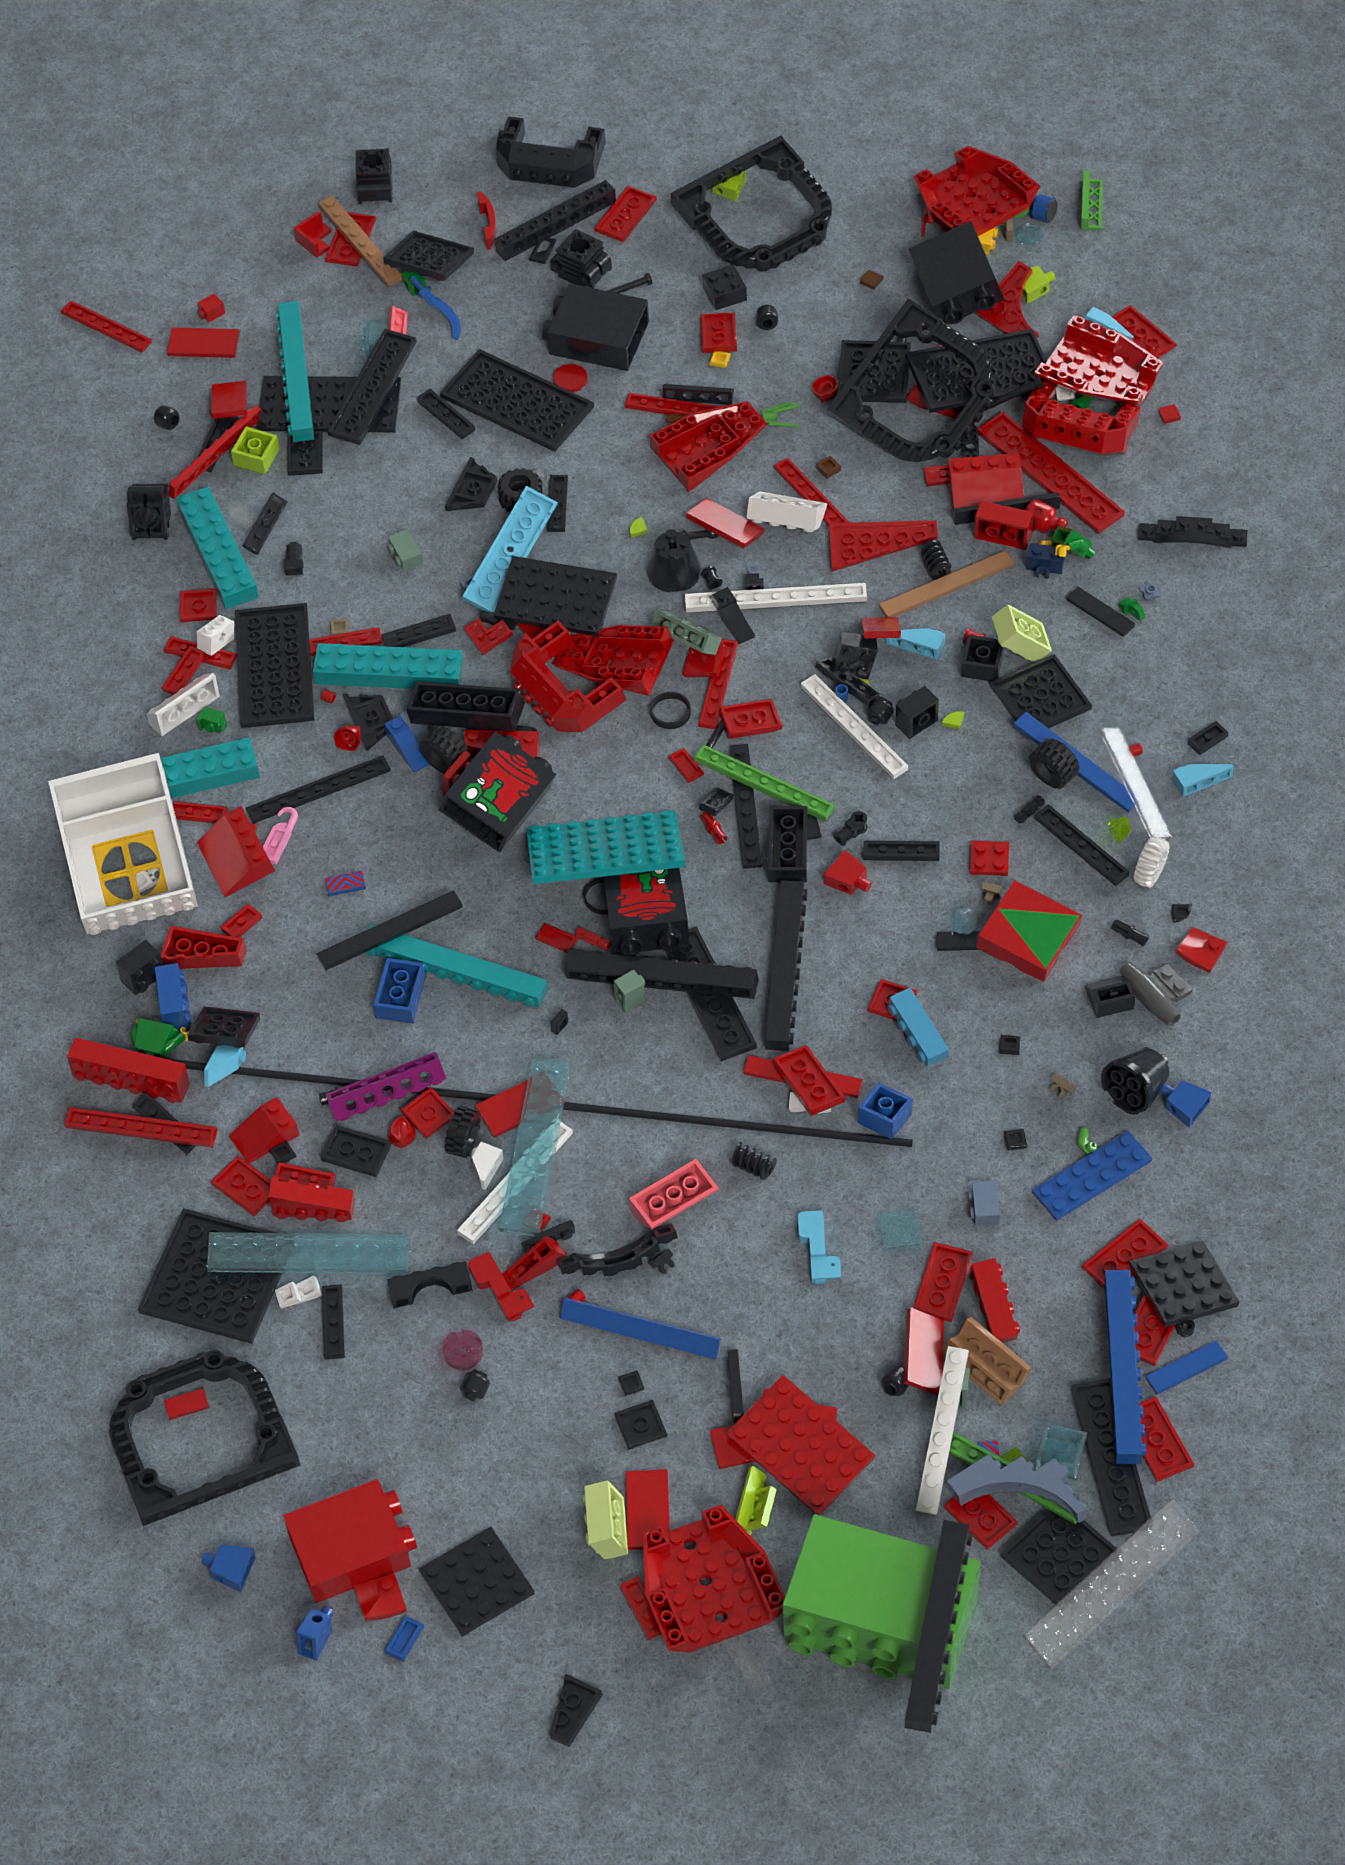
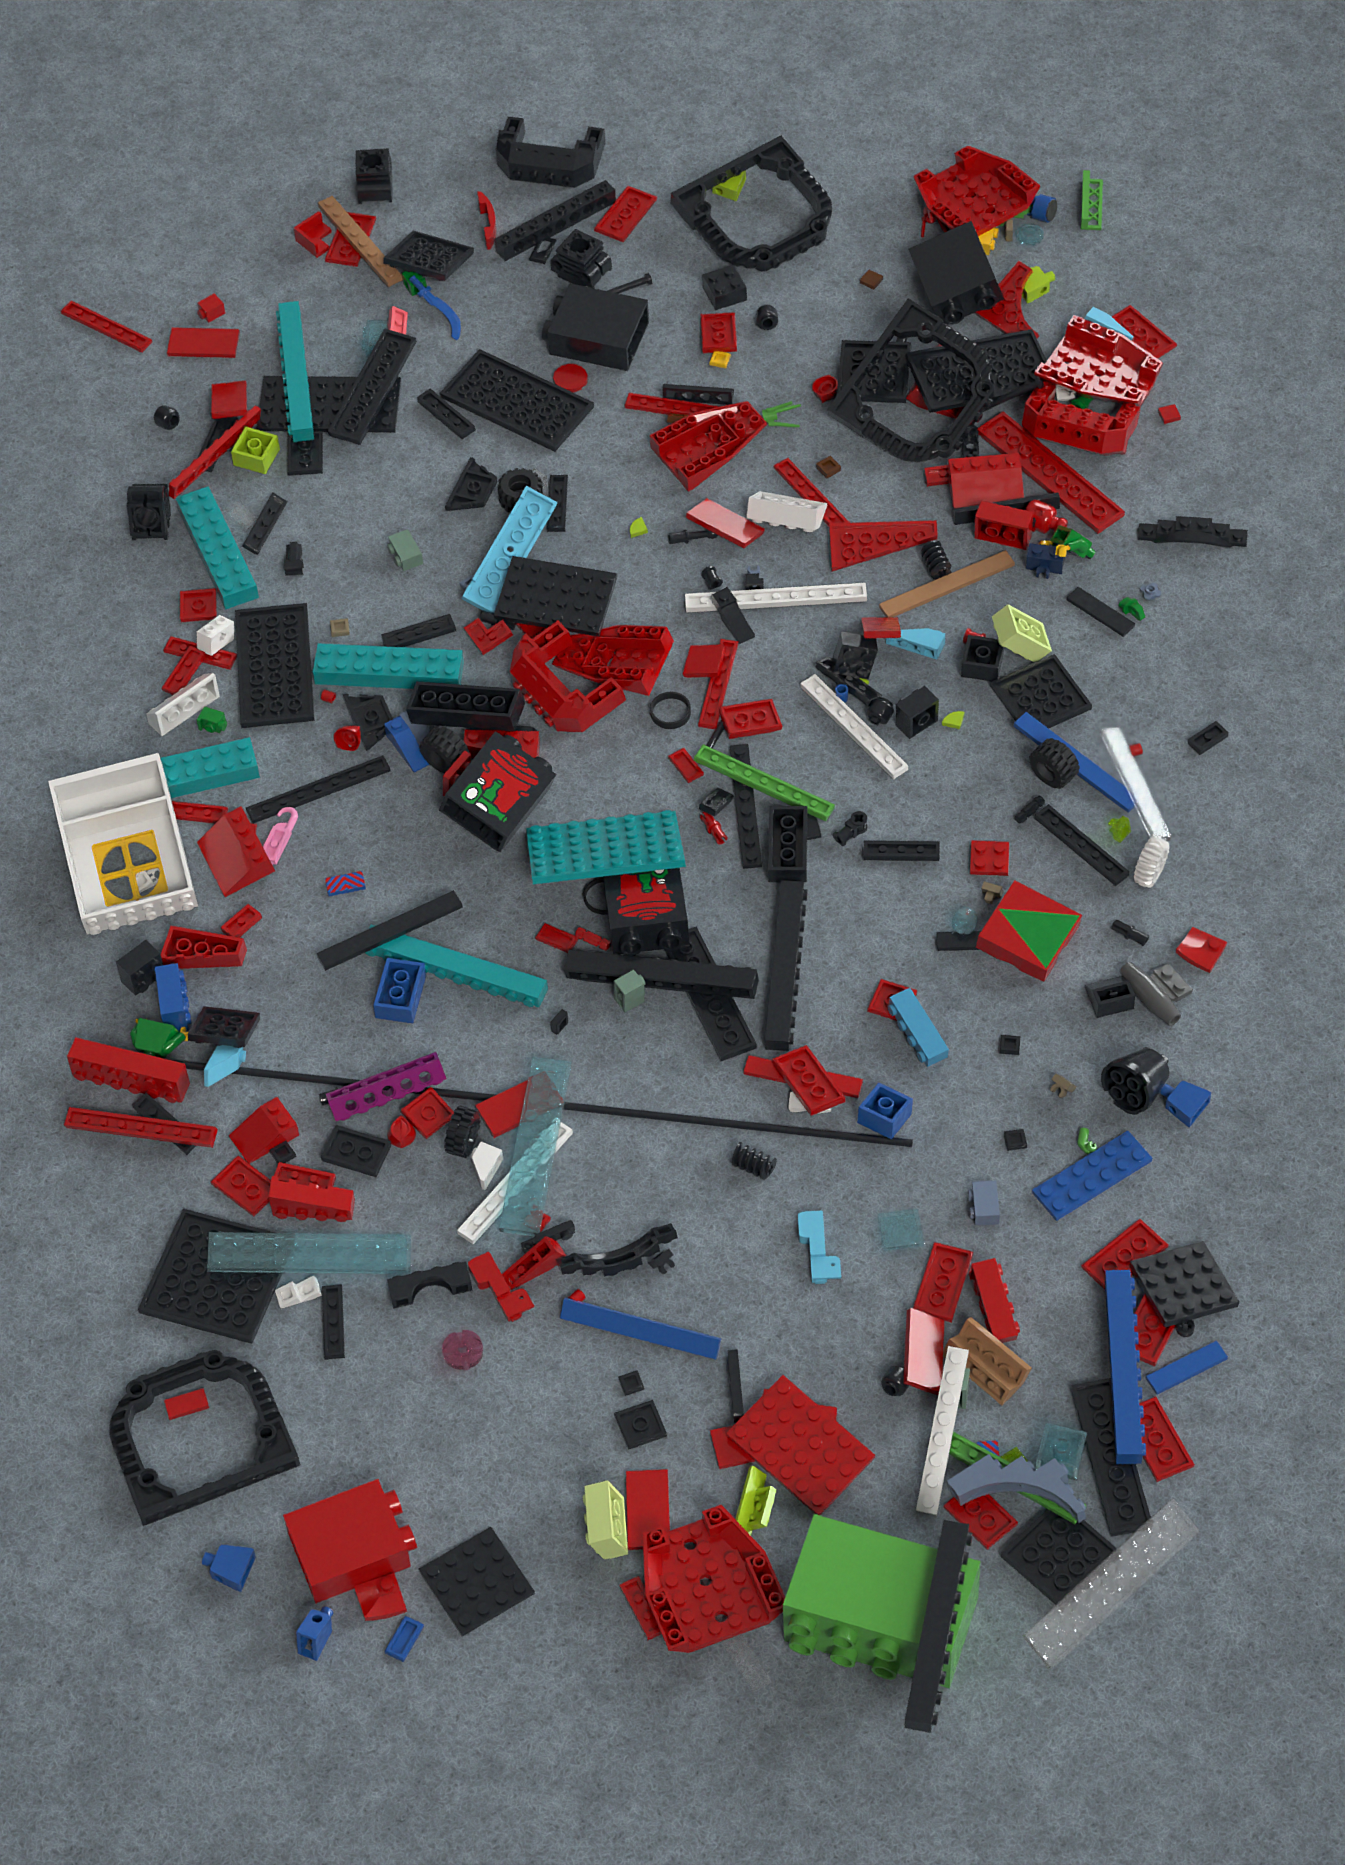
red tile [309,627,383,656] -> none
black head [460,1369,490,1402] -> none
black wing [549,1674,603,1747] -> none
coral slope [629,1159,719,1230] -> none
black cone [647,529,701,593] -> none
sand green brick [650,610,722,655] -> none
red torso [824,850,872,895] -> none
medium azure slope [1172,764,1234,797] -> none
black tile [1172,904,1192,923] -> none

